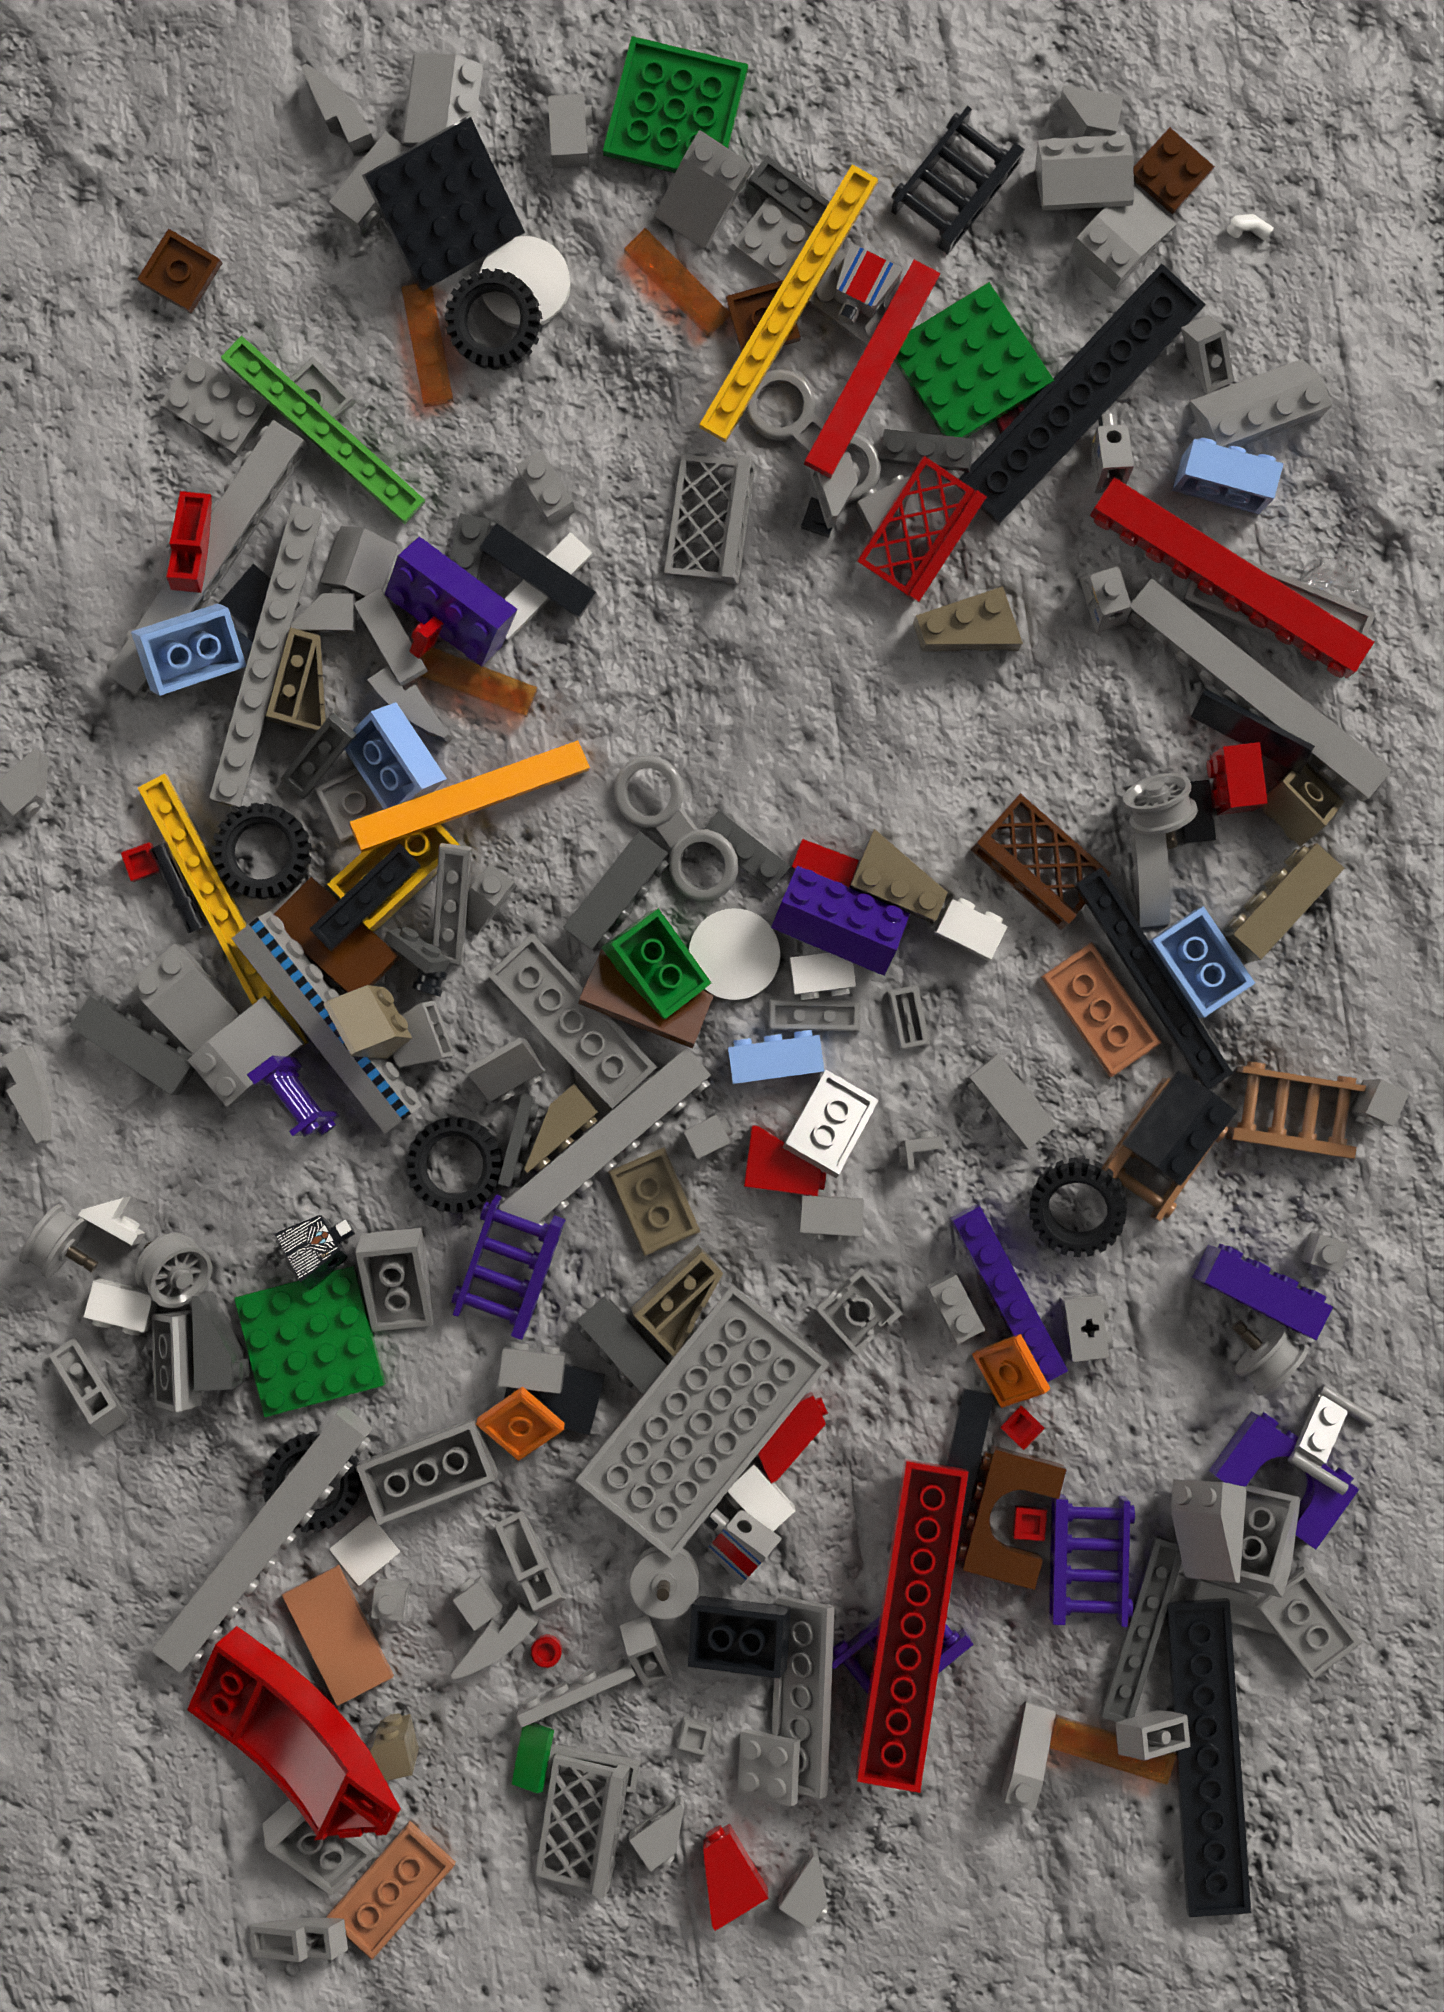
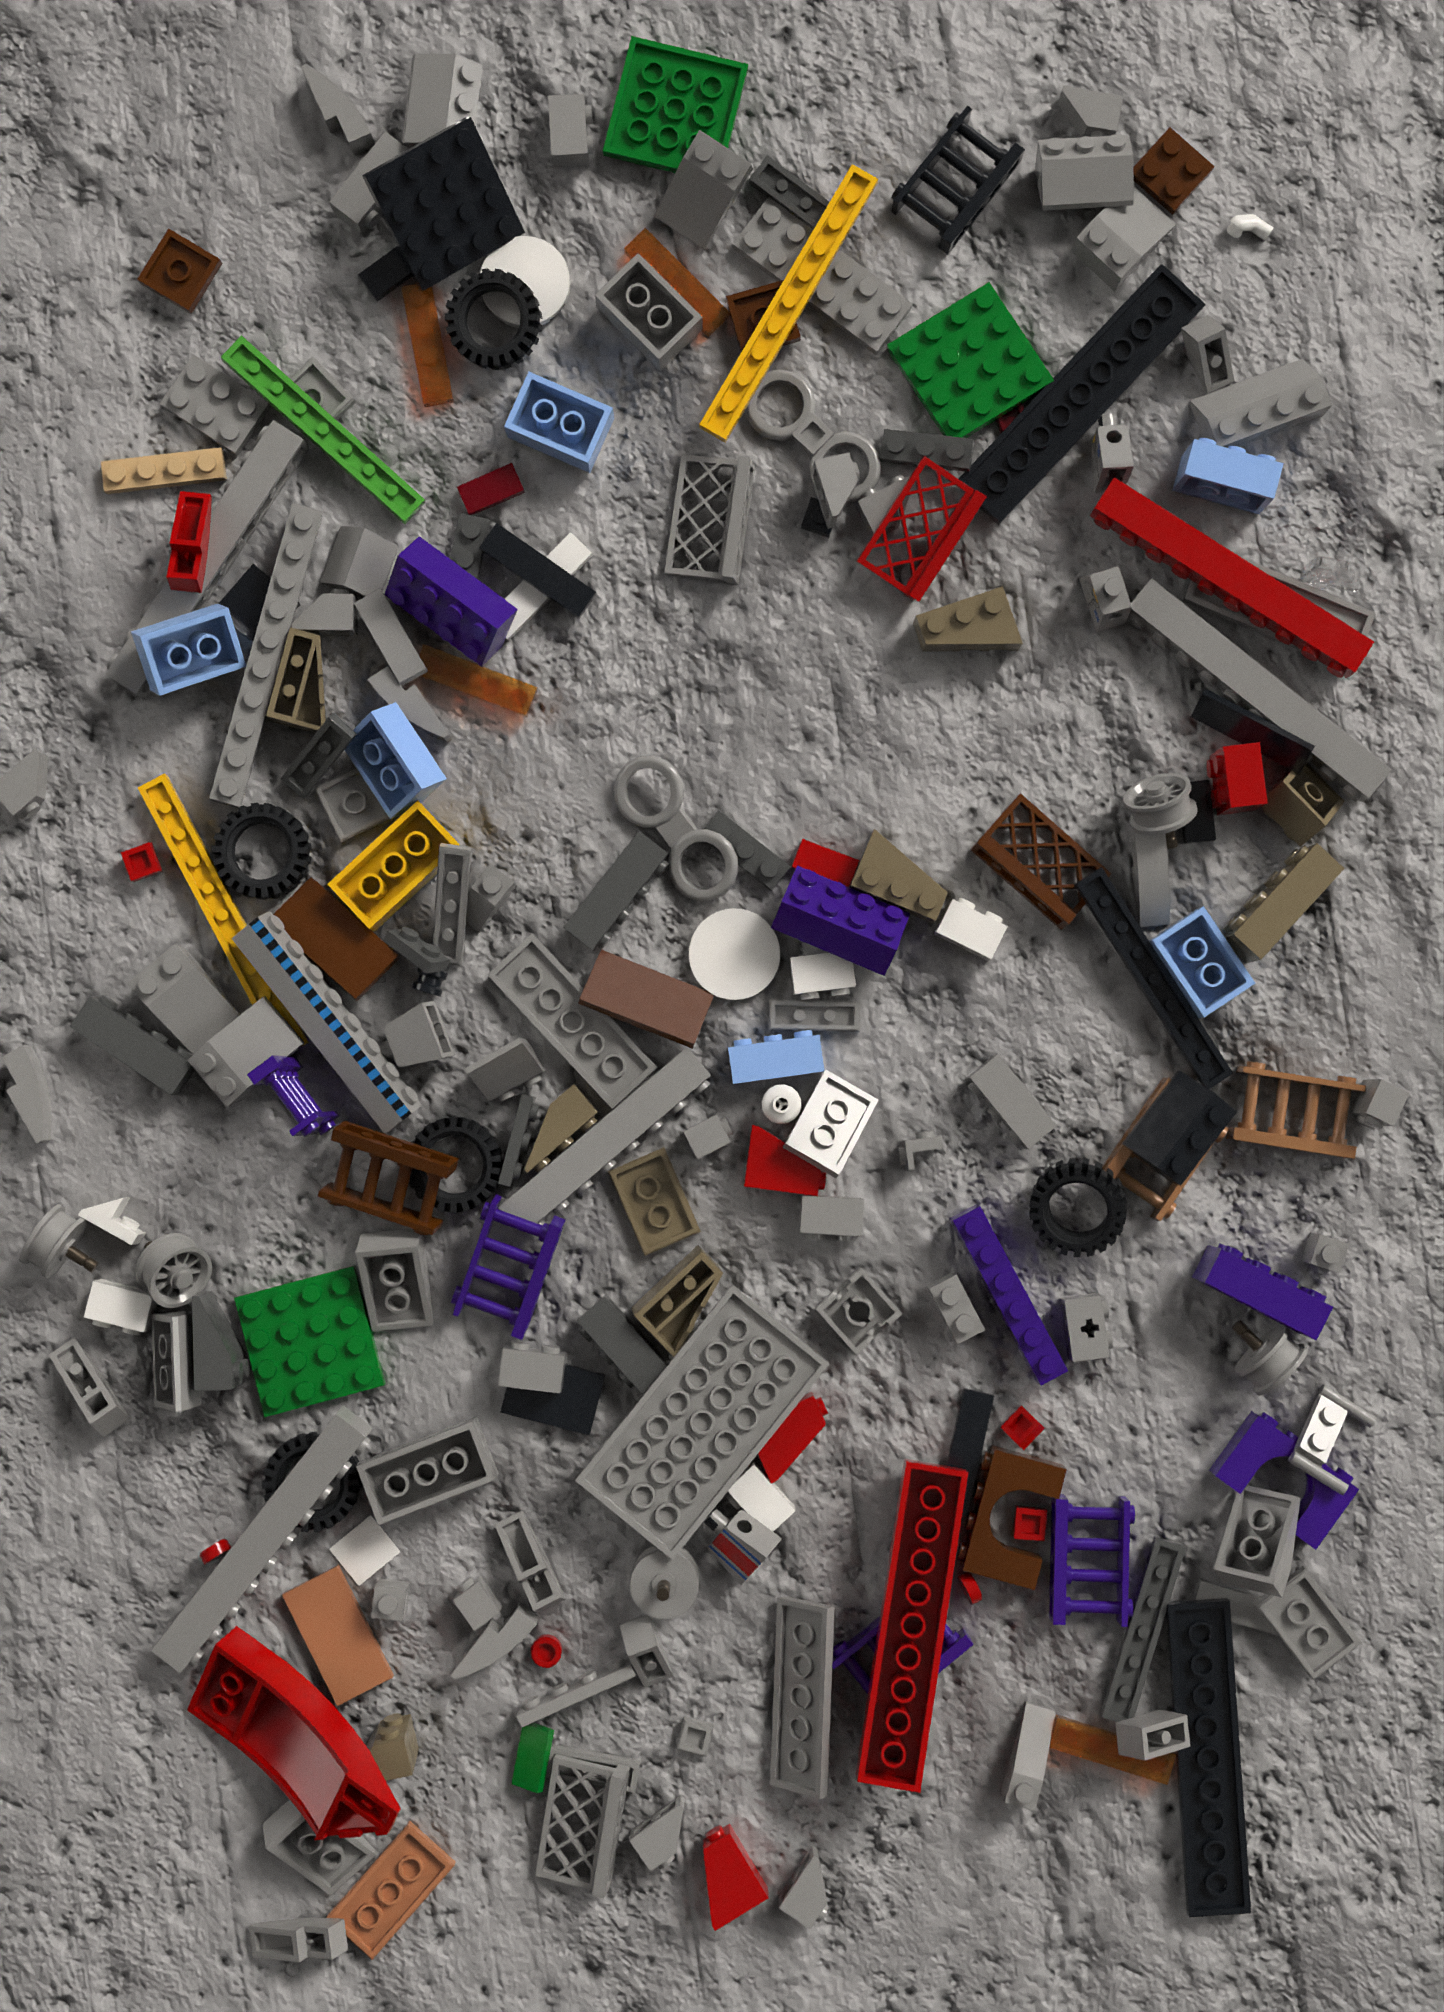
black pin [149,842,206,934] -> none
black torso [275,1215,355,1290] -> none
black tile [309,843,422,952] -> none
dark tan slope [323,985,412,1059] -> none
light orange tile [349,740,590,853] -> none
red plate [409,616,444,659] -> none
orange tile [476,1386,565,1461] -> none
light grey brick [516,450,575,526] -> none
green slope [601,908,712,1020] -> none
black brick [688,1596,791,1679] -> none
light grey plate [738,1729,800,1807] -> none
red tile [804,259,941,479] -> none
torso [834,243,903,325] -> none
light grey tile [887,985,930,1051] -> none
orange tile [972,1334,1051,1408] -> none
nougat tile [1041,942,1162,1077] -> none
light grey slope [1171,1479,1247,1583] -> none
none -> tan plate [101,447,227,494]
none -> red tile [199,1538,231,1565]
none -> reddish brown fence [318,1120,459,1235]
none -> black tile [358,246,412,302]
none -> dark red tile [457,463,525,516]
none -> light blue brick [504,371,614,473]
none -> light grey brick [595,253,703,371]
none -> white head [761,1084,801,1124]
none -> red tile [957,1572,983,1605]

